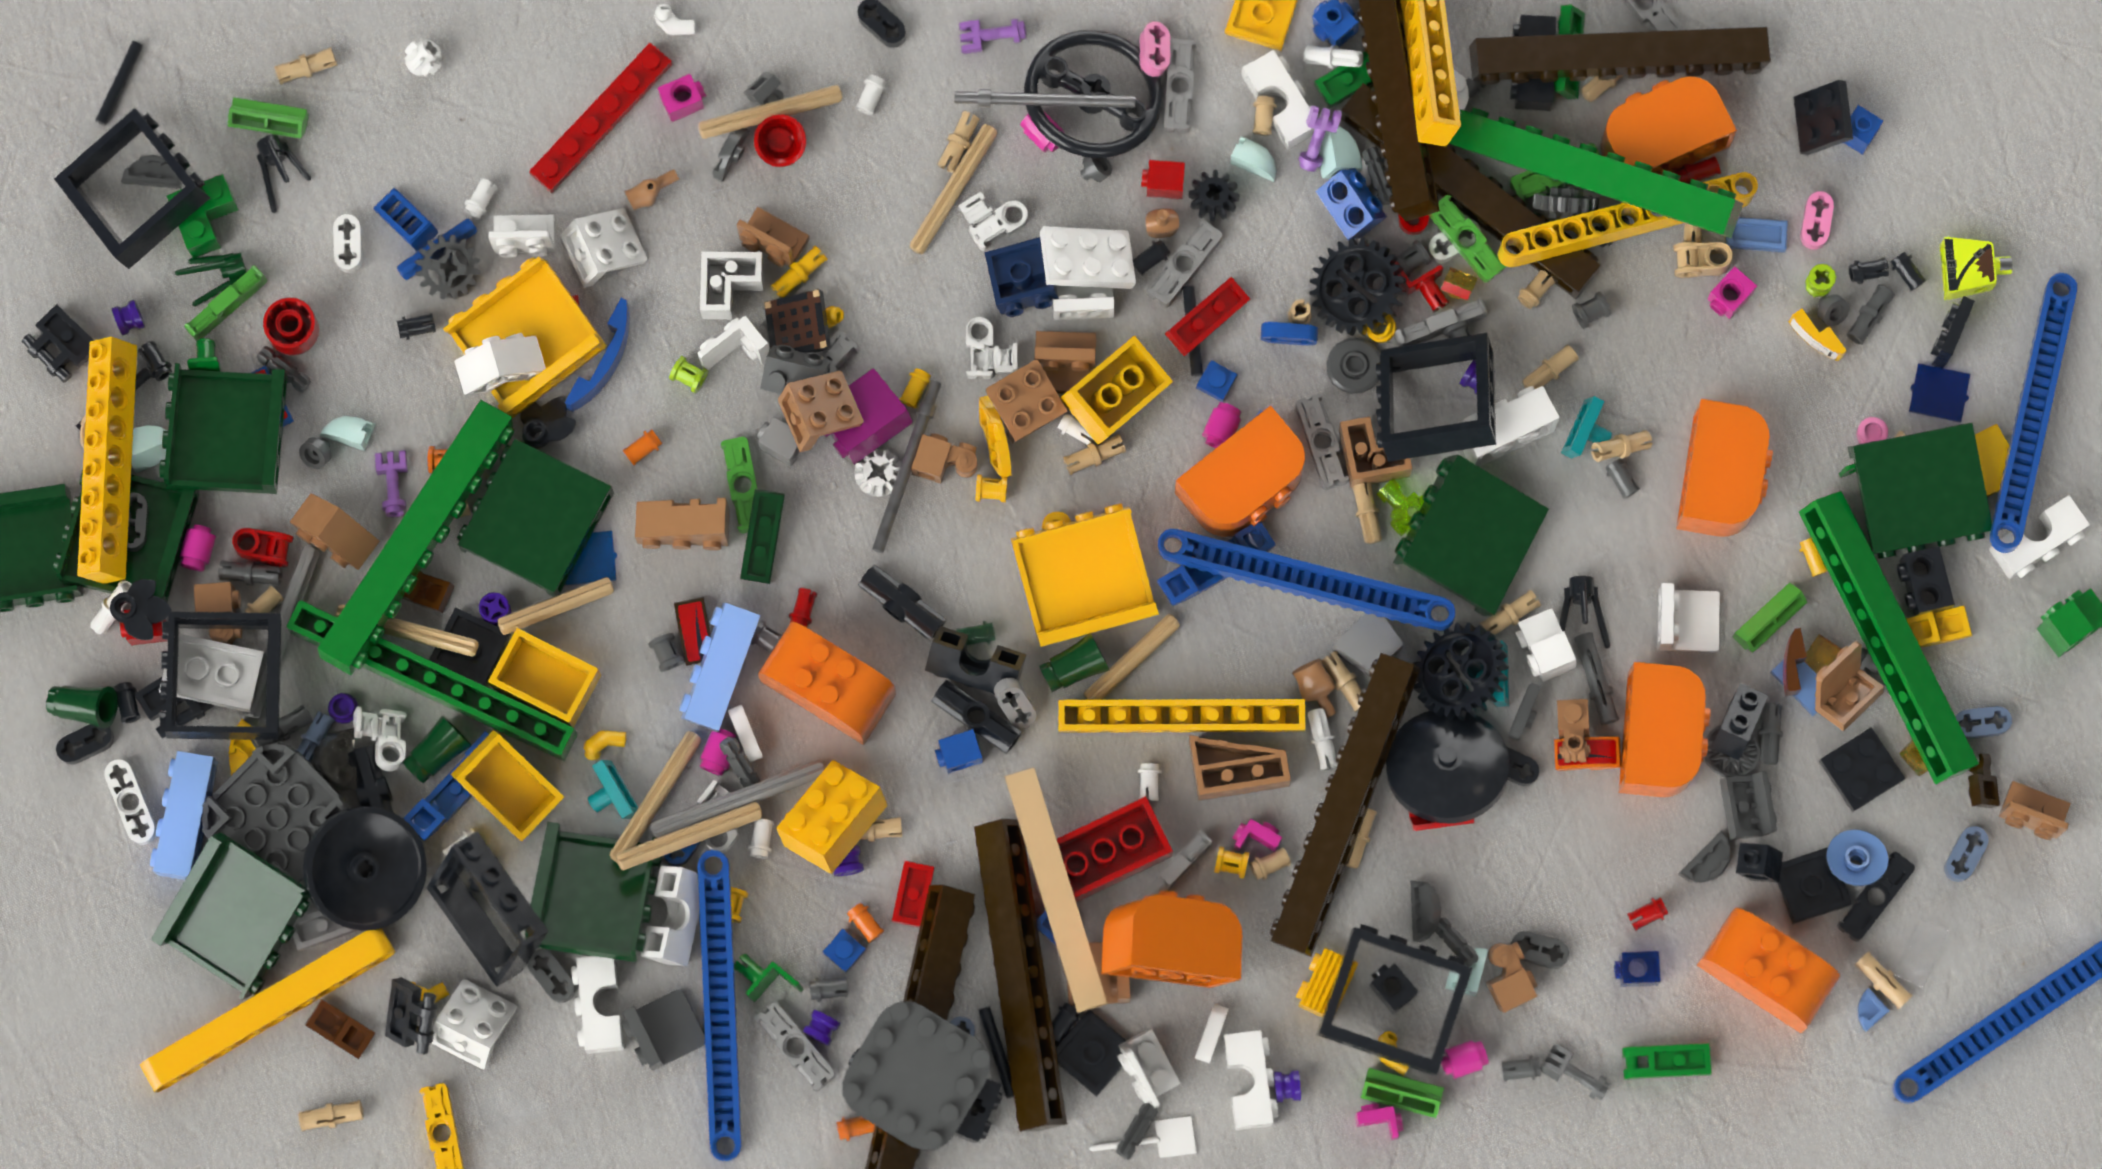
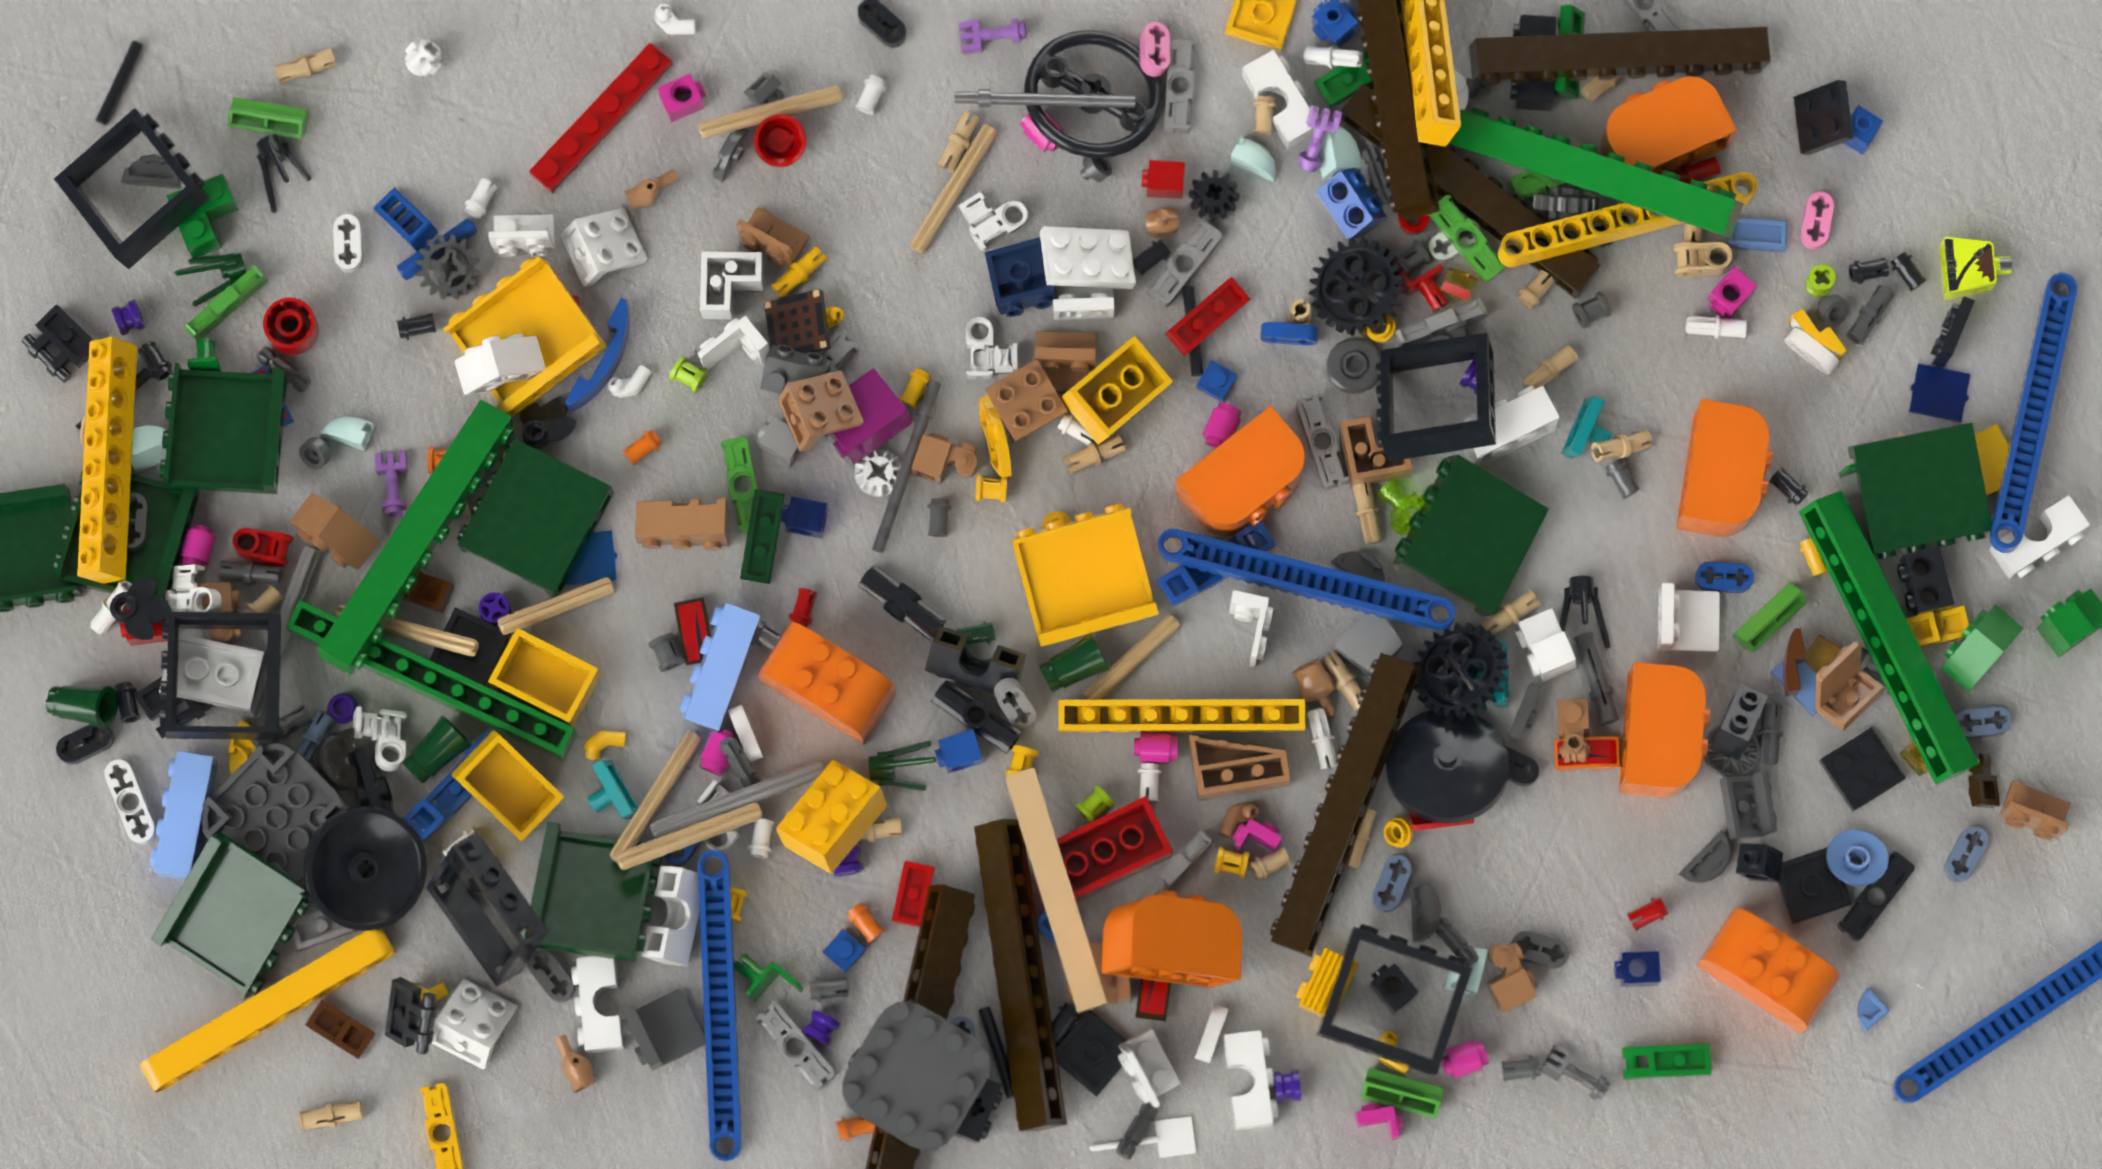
tan pin [1855,951,1913,1009] -> none
bright pink tile [1856,417,1888,444] -> none
none -> white piece [165,564,222,617]
none -> medium nougat piece [554,1034,595,1093]
none -> white arm [608,365,652,398]
none -> clear blue brick [781,496,828,539]
none -> dark green plant [869,741,936,791]
none -> dark grey pin [927,498,952,537]
none -> yellow bush [1005,745,1039,776]
none -> lime bush [1074,785,1115,823]
none -> dark pink brick [1134,732,1177,763]
none -> red slope [1135,979,1171,1022]
none -> medium nougat arm [1218,802,1260,839]
none -> white bracket [1229,590,1274,667]
none -> dark grey plate [1331,551,1385,582]
none -> sand blue beam [1372,855,1412,913]
none -> yellow plate [1383,817,1413,848]
none -> white axle [1685,315,1747,339]
none -> blue beam [1694,561,1754,593]
none -> black pin [1769,467,1809,506]
none -> white beam [1784,327,1839,375]
none -> green brick [1941,604,2023,692]

